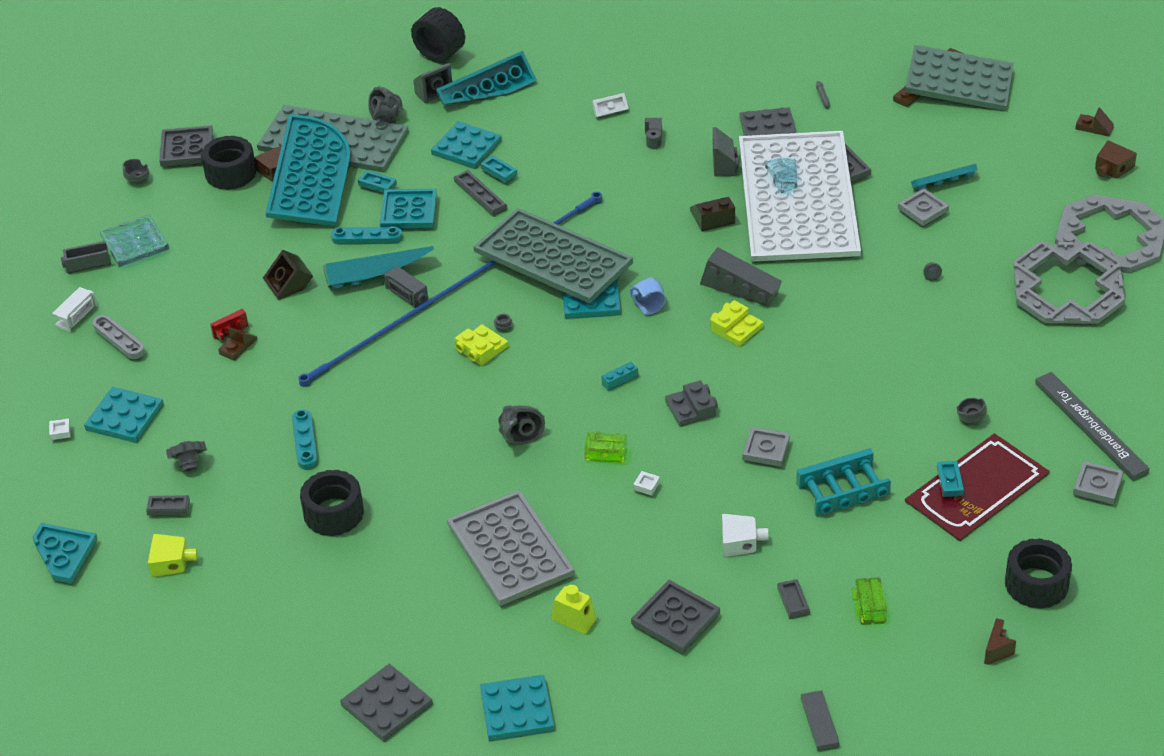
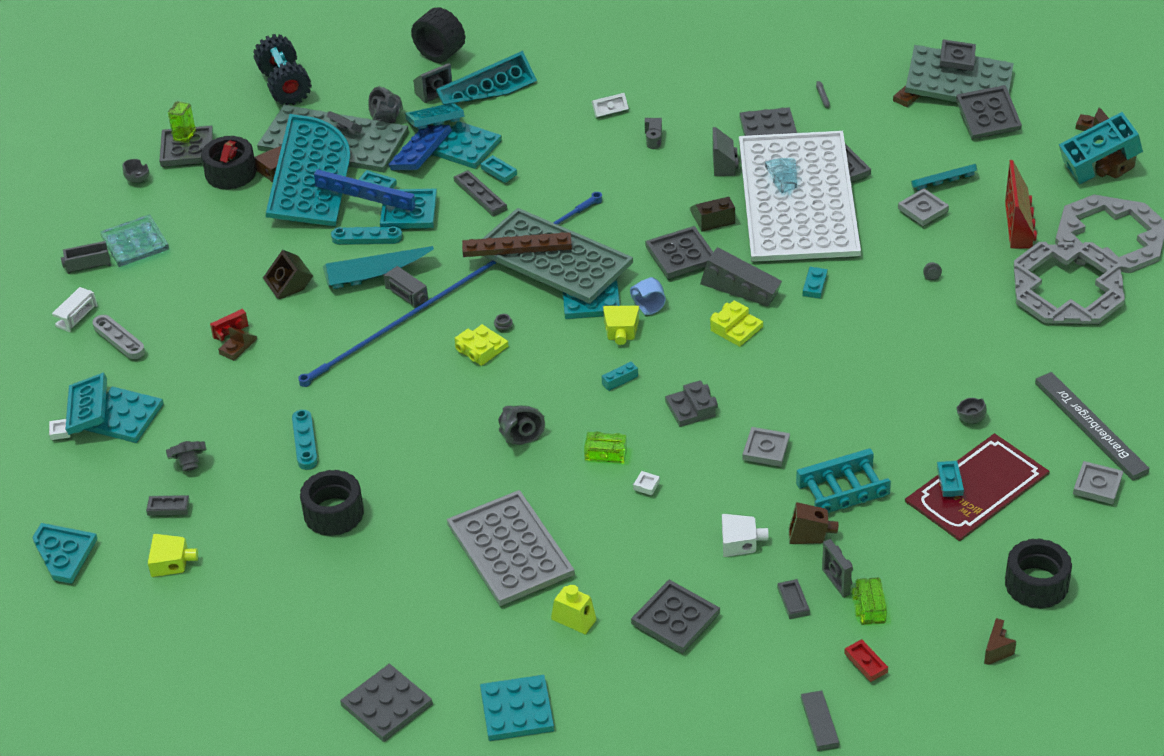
none -> teal plate [65,372,107,435]
none -> clear neon green brick [168,101,196,142]
none -> red plate [220,140,238,163]
none -> black plate [253,34,312,105]
none -> blue plate [314,169,415,211]
none -> dark grey plate [326,111,363,132]
none -> blue plate [388,124,452,170]
none -> teal plate [405,103,465,129]
none -> reddish brown plate [462,232,572,257]
none -> neon yellow torso [603,306,639,345]
none -> dark grey plate [645,226,713,279]
none -> torso [789,502,839,544]
none -> teal plate [802,267,828,299]
none -> dark grey plate [822,539,853,598]
none -> red plate [844,639,888,682]
none -> dark grey plate [939,39,976,71]
none -> dark grey plate [956,85,1022,139]
none -> red slope [1005,160,1037,249]
none -> teal plate [1059,112,1143,185]

